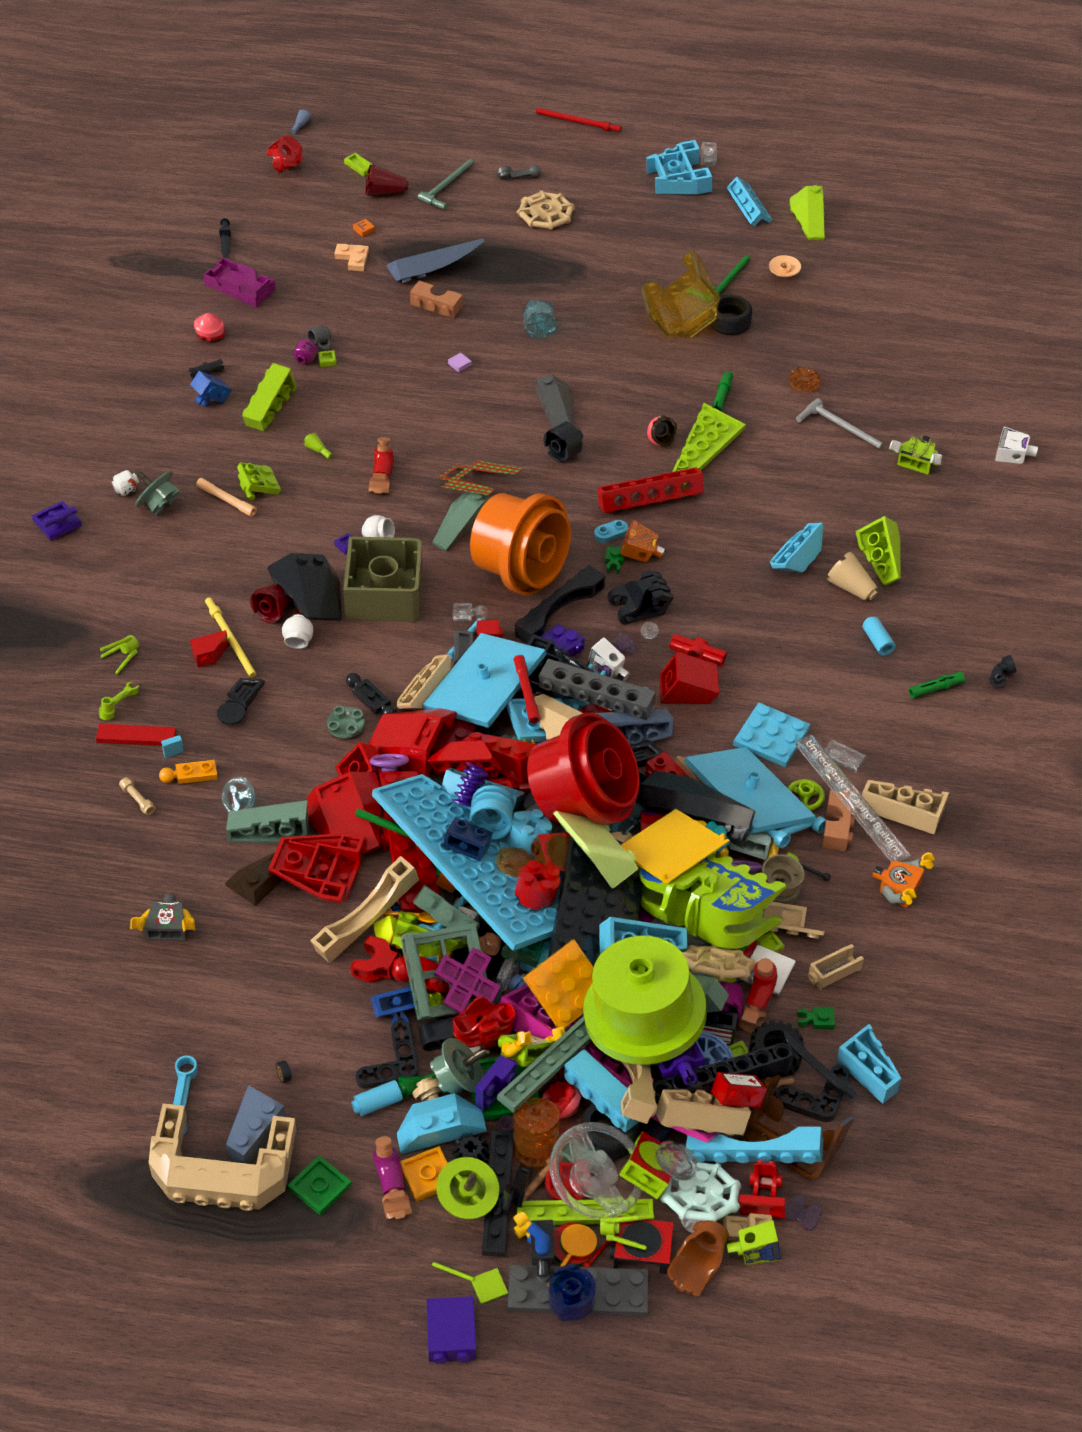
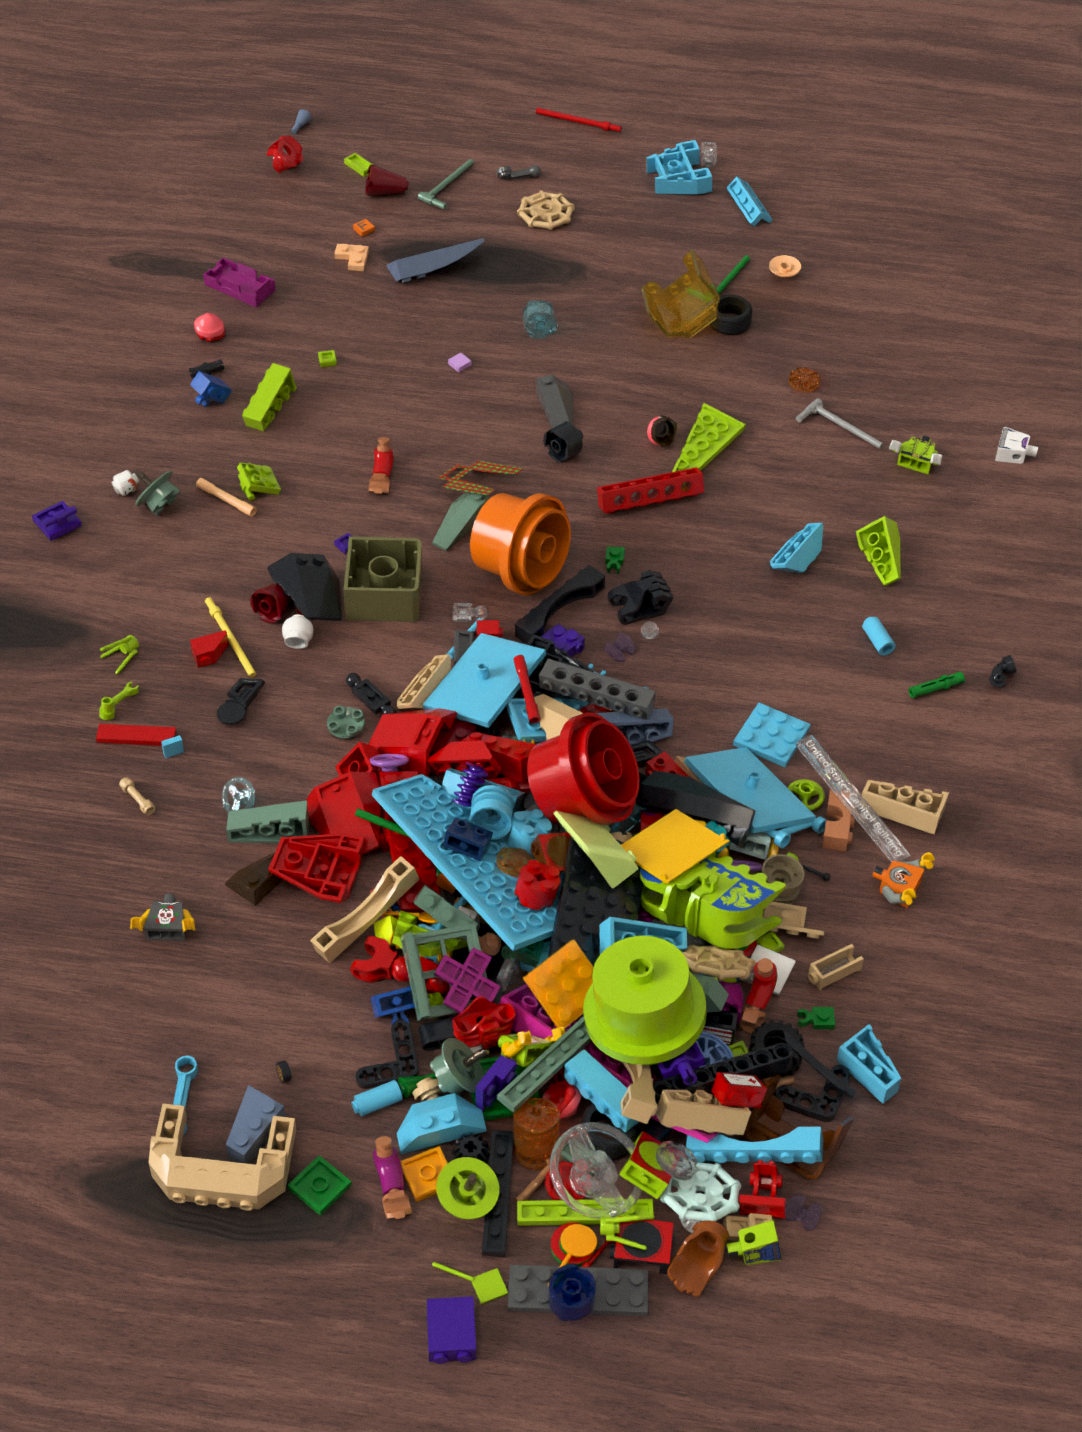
light orange plate [159,760,217,784] -> none
black sword [219,218,231,259] -> none
magenta head [293,339,318,364] -> none
lime cone [304,433,333,459] -> none
dark grey piece [307,326,331,351] -> none
white piece [362,515,395,538] -> none
nougat arch [410,281,463,319] -> none
plate [497,1115,518,1134] -> none
black piece [501,1162,535,1212] -> none
medium blue plate [509,974,526,991] -> none
torso [513,1212,555,1277] -> none
white torso [587,637,630,681] -> none
medium azure plate [594,520,628,543] -> none
orange torso [620,520,664,562] -> none
red slope [659,652,720,704] -> none
red piece [669,634,727,667] -> none
green pin [712,371,734,412] -> none
lime wedge [790,185,825,240] -> none
clear plate [822,739,866,773] -> none
tan cone [827,552,878,601] -> none

